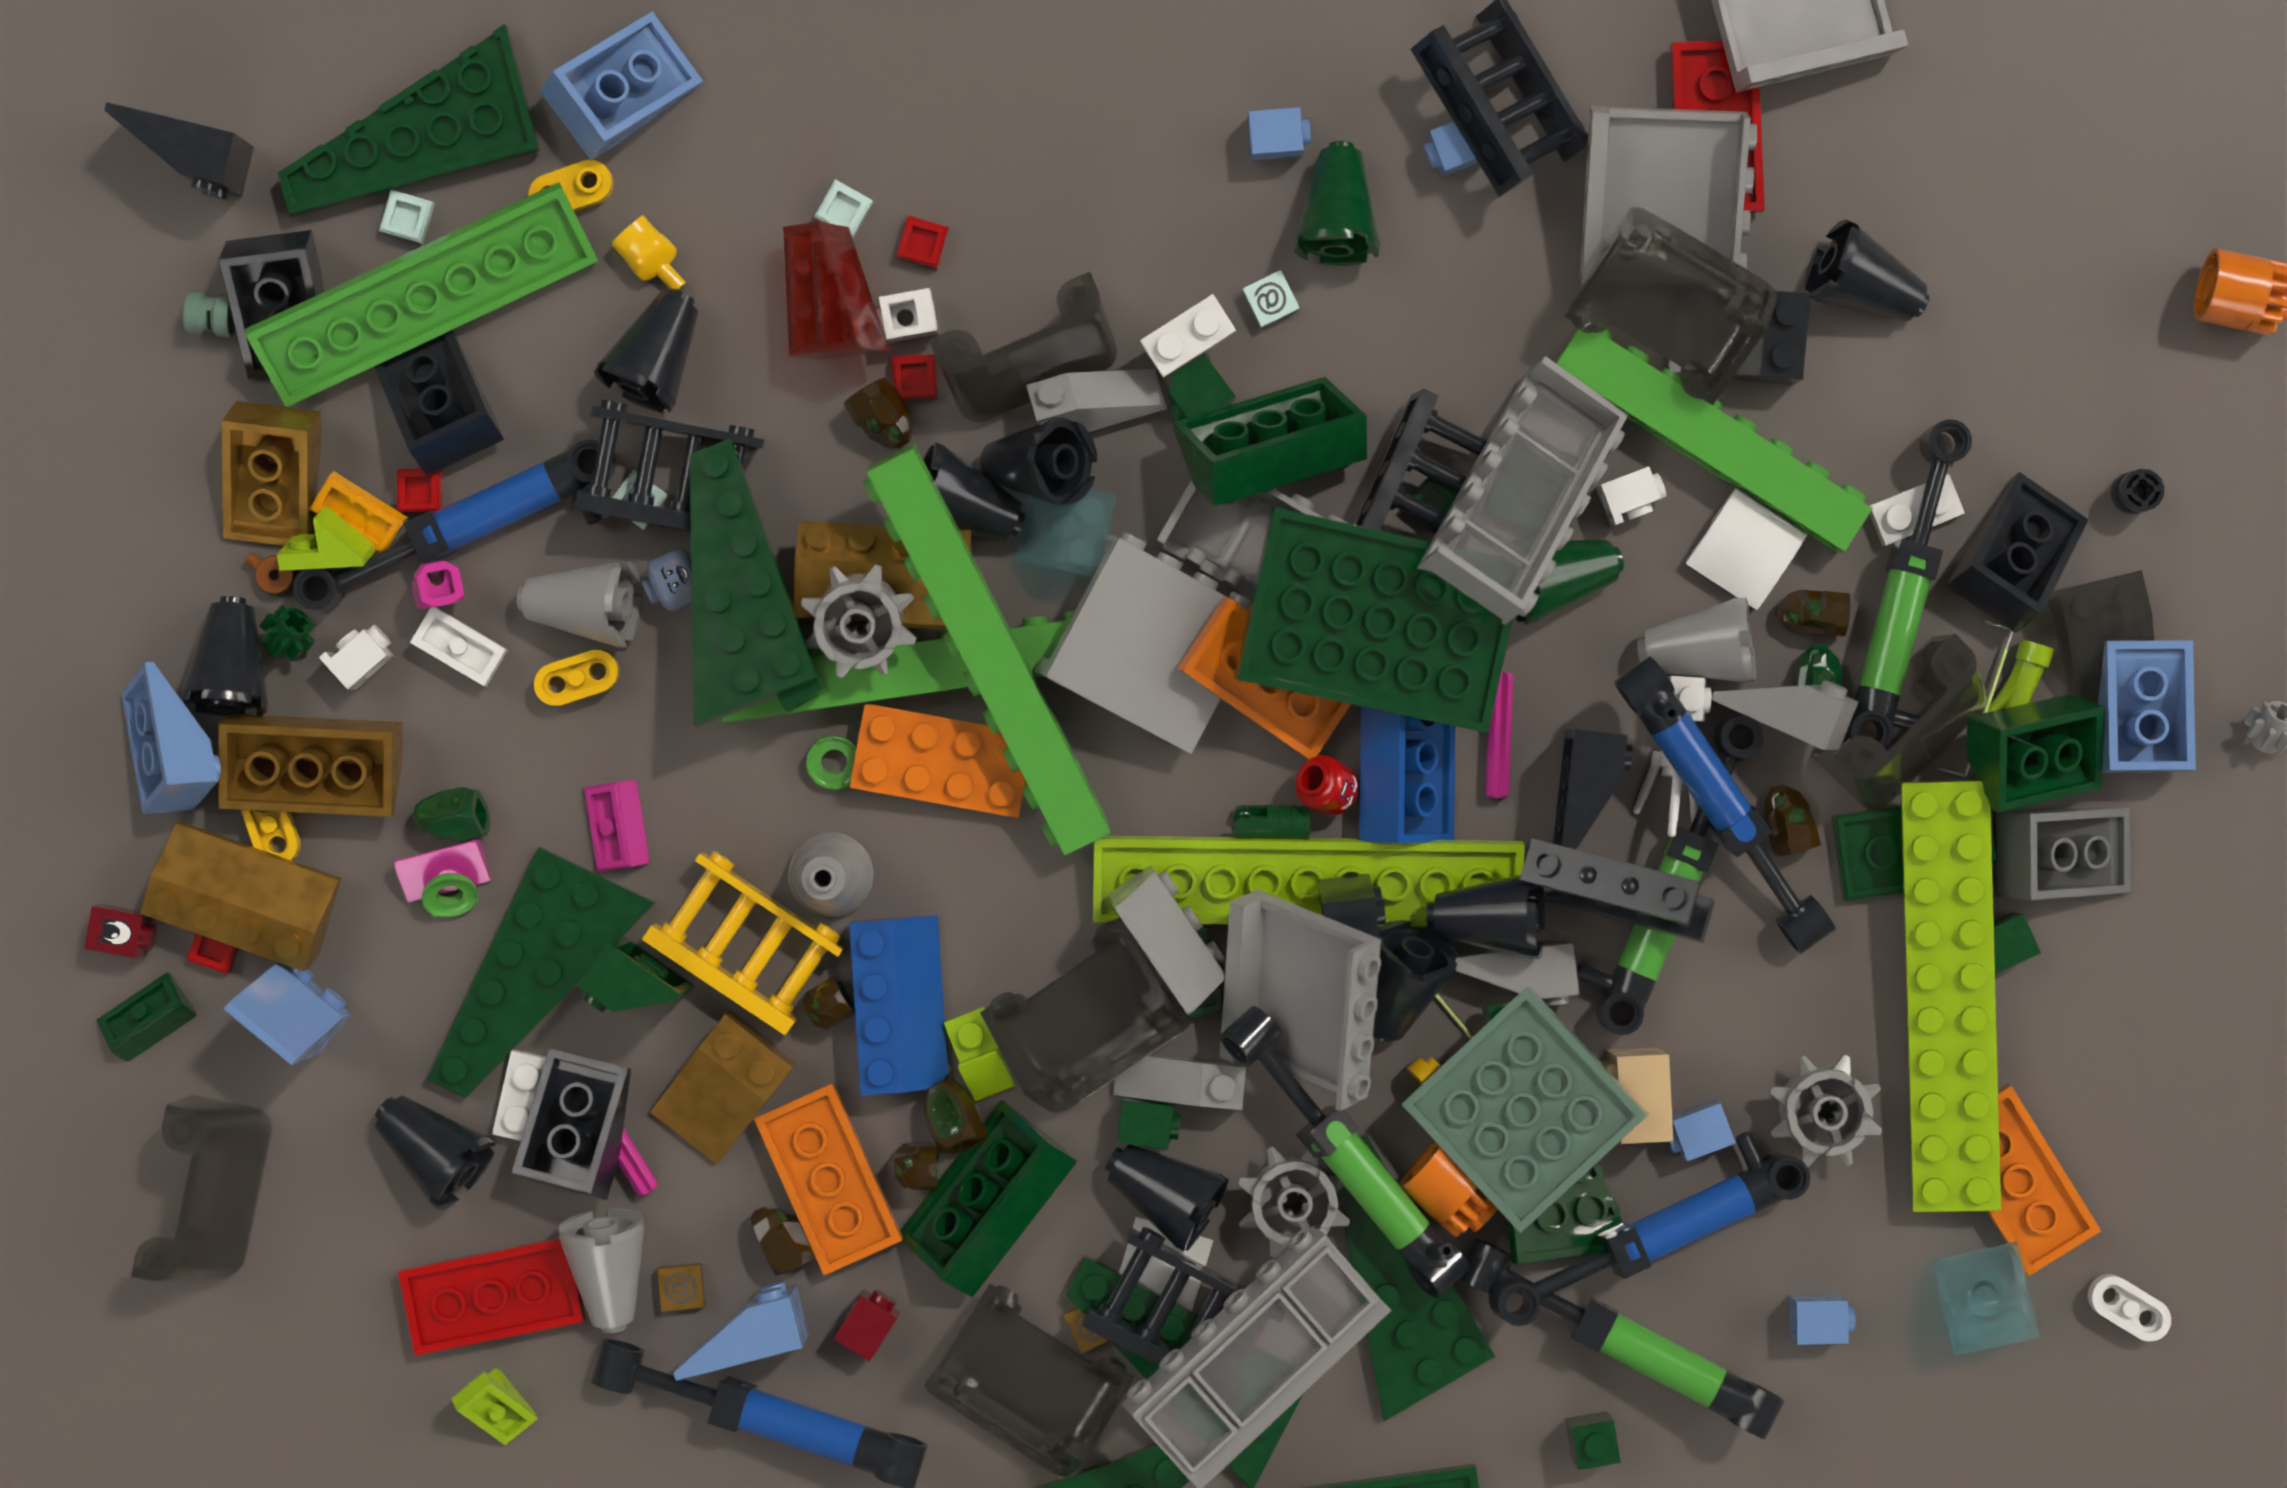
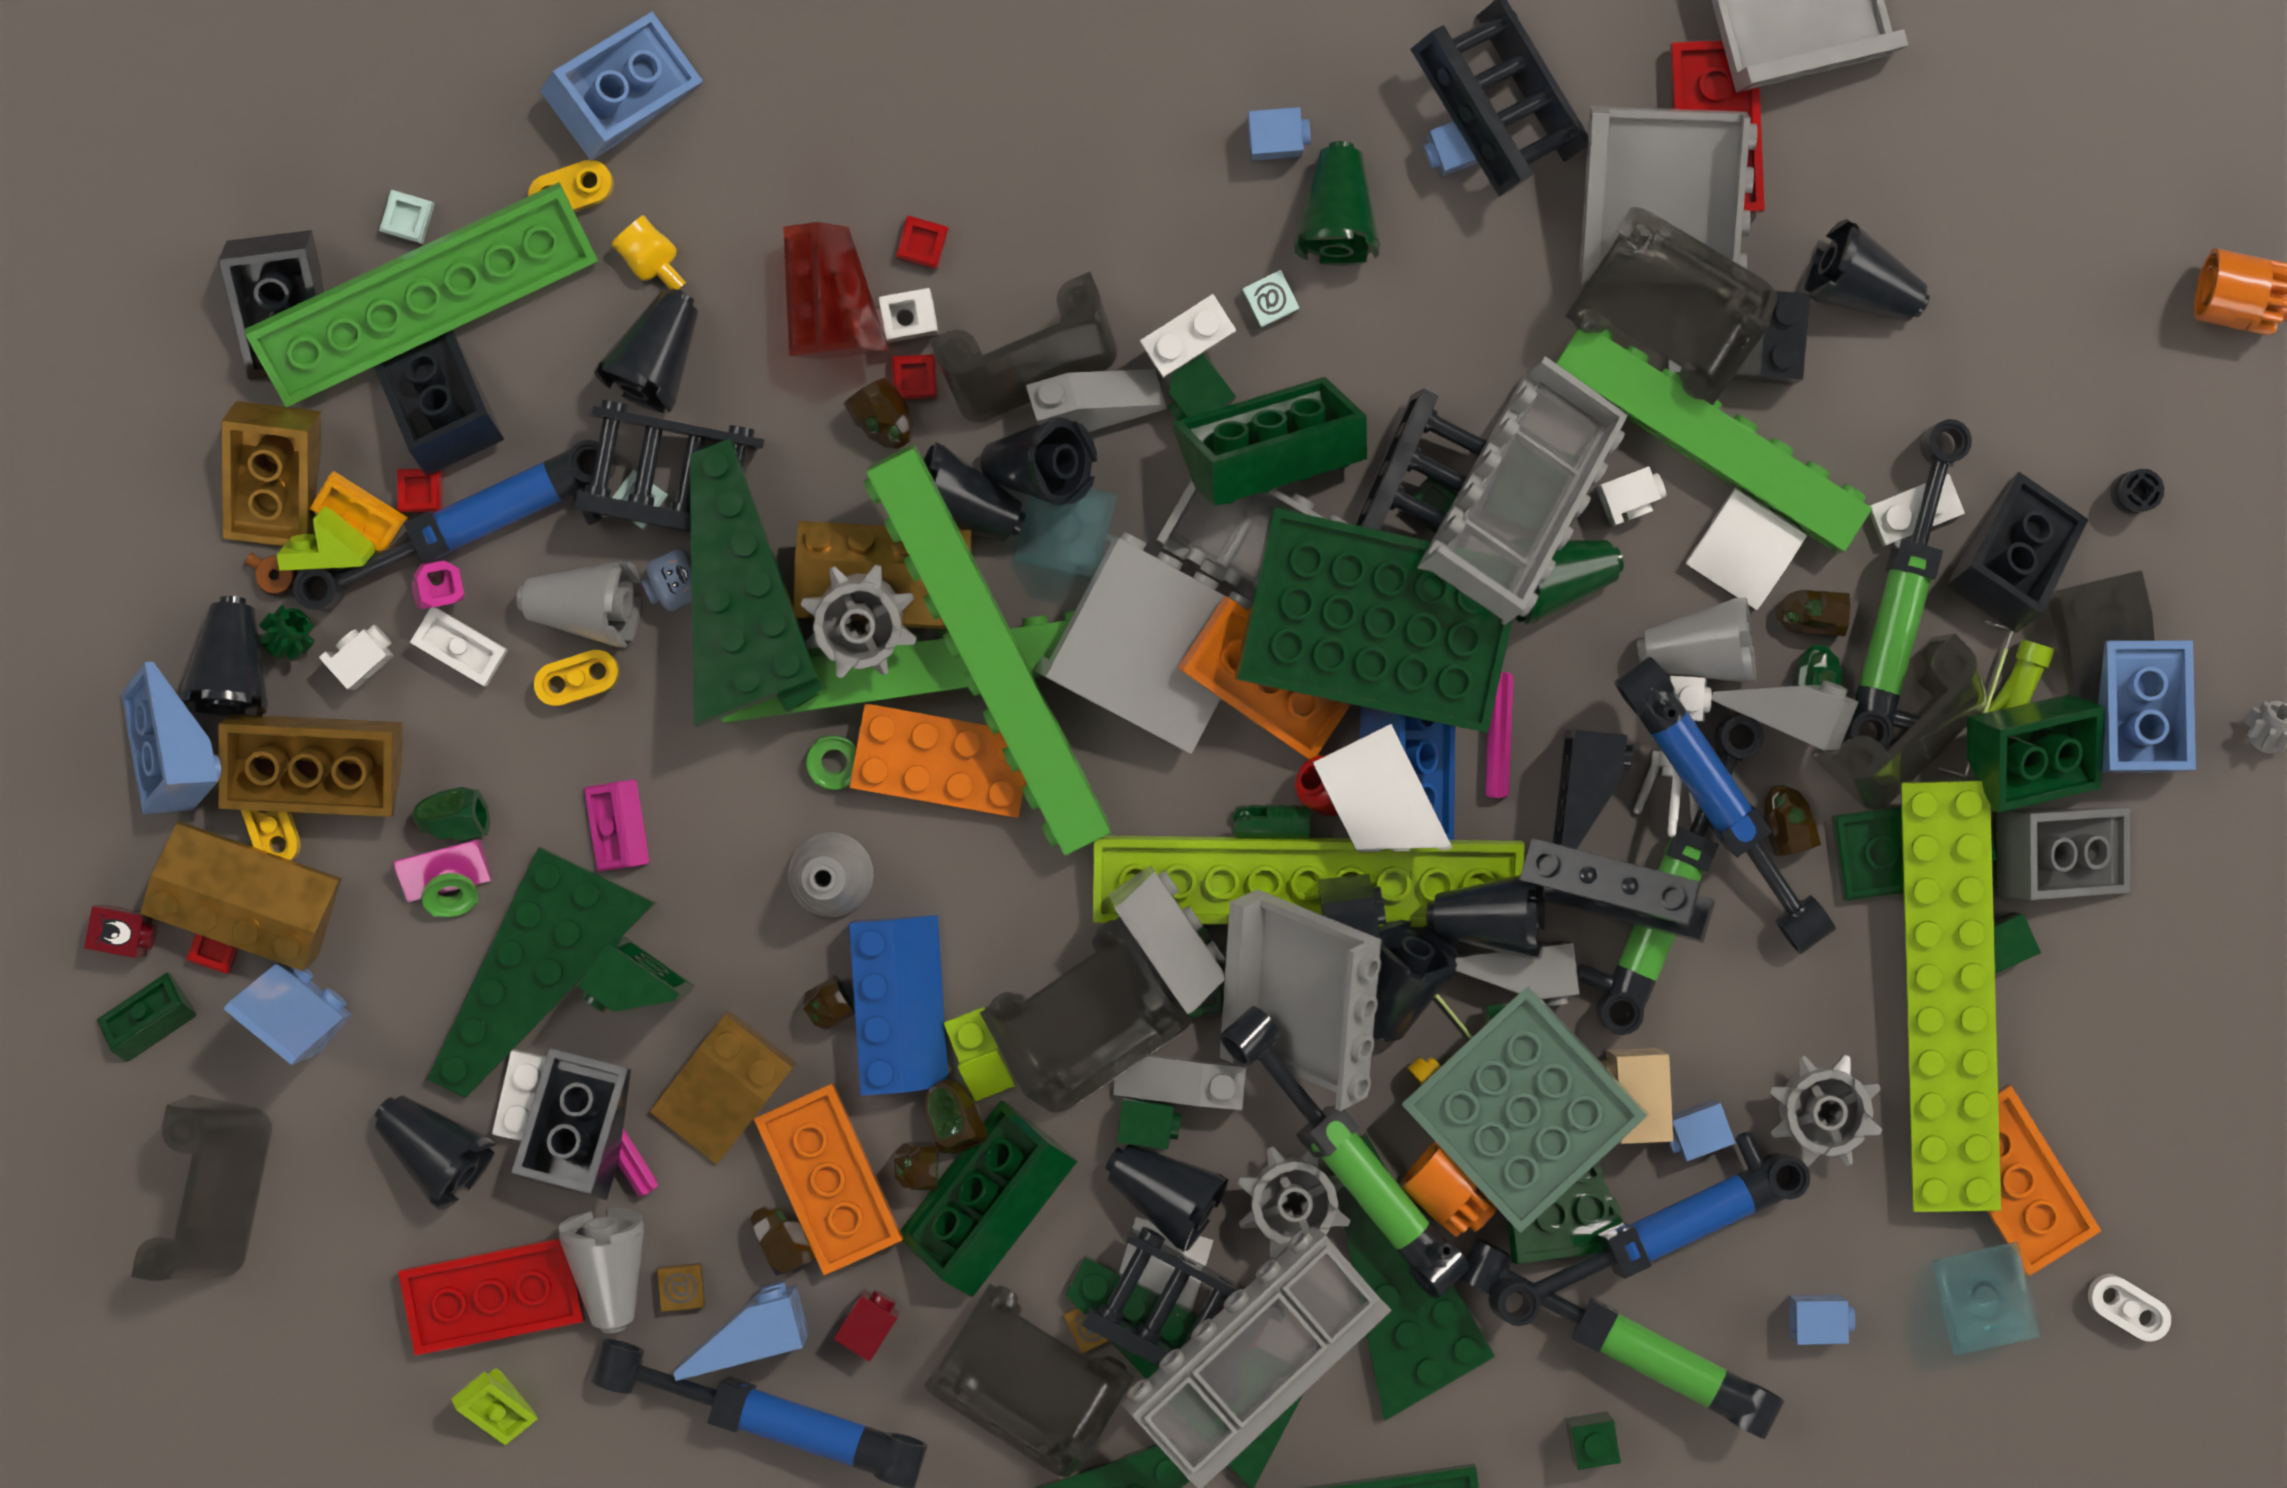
black slope [104,102,254,200] -> none
sand green wheel [183,291,235,338] -> none
dark green wing [278,24,541,217] -> none
yellow fence [642,851,846,1035] -> none
light aqua tile [814,179,874,240] -> none
none -> white slope [1313,724,1452,852]

